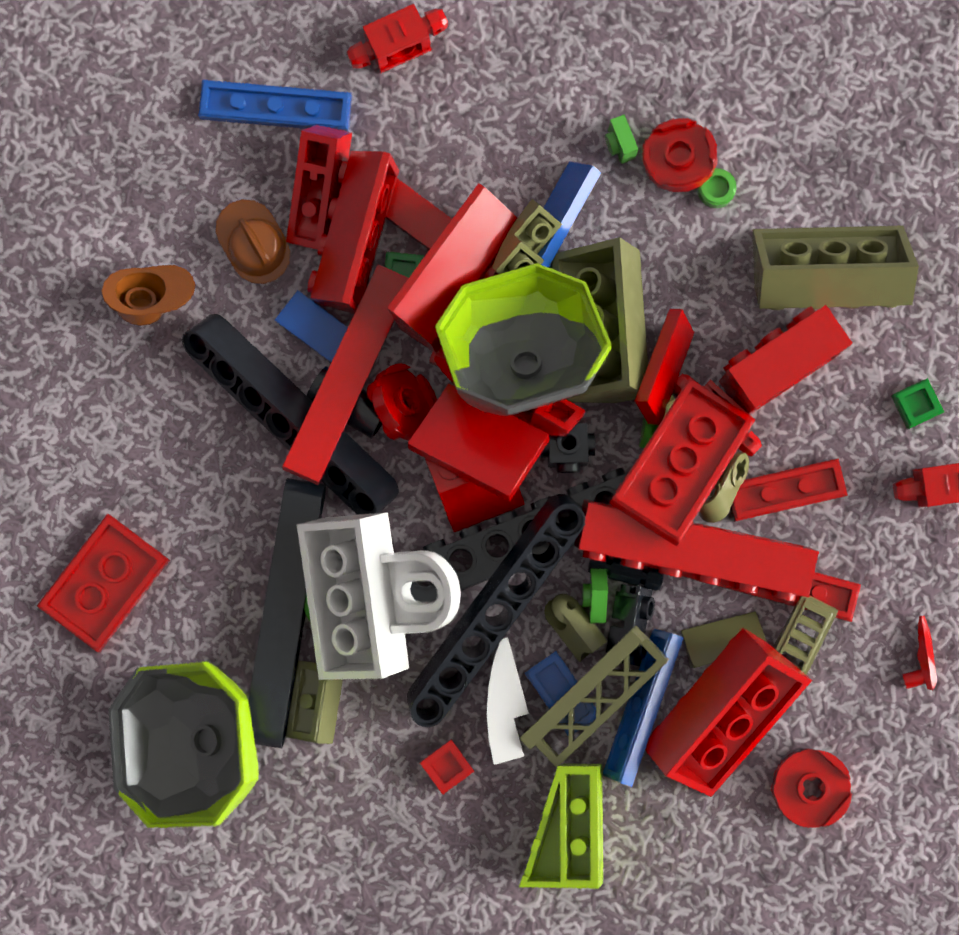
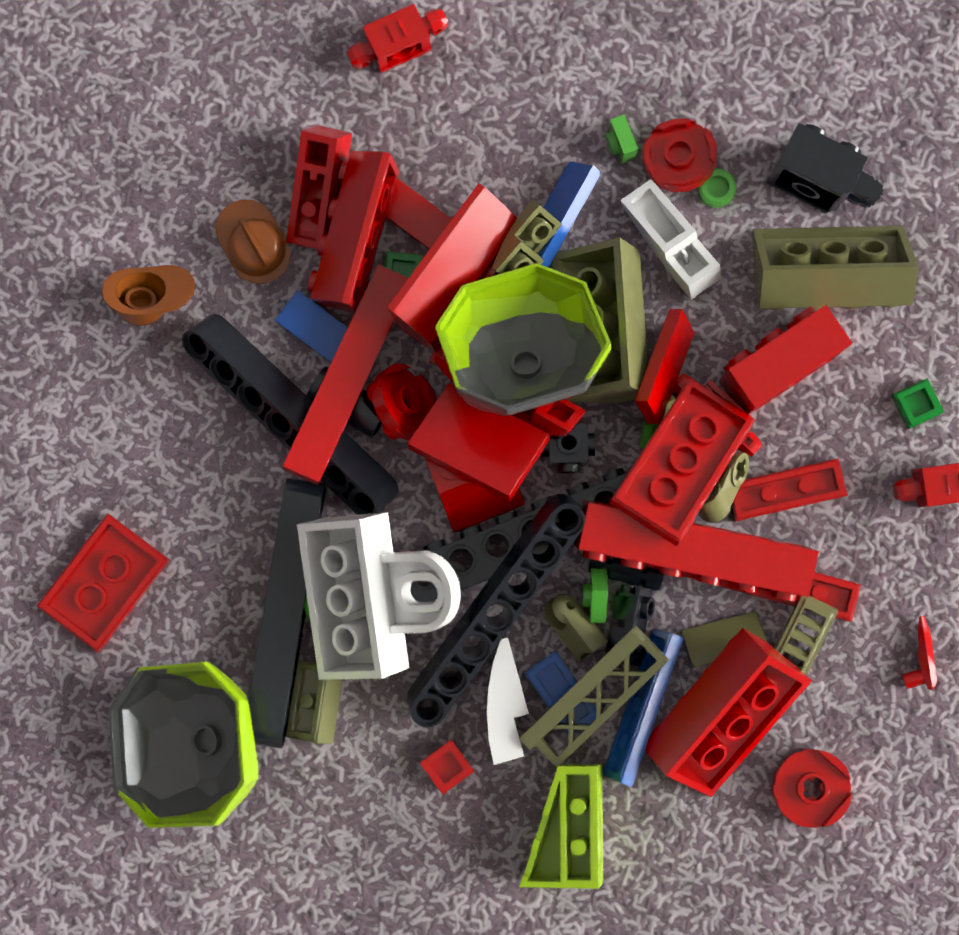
blue tile [198,80,352,132] -> none
none -> white slope [620,179,722,300]
none -> black hinge [766,123,884,213]

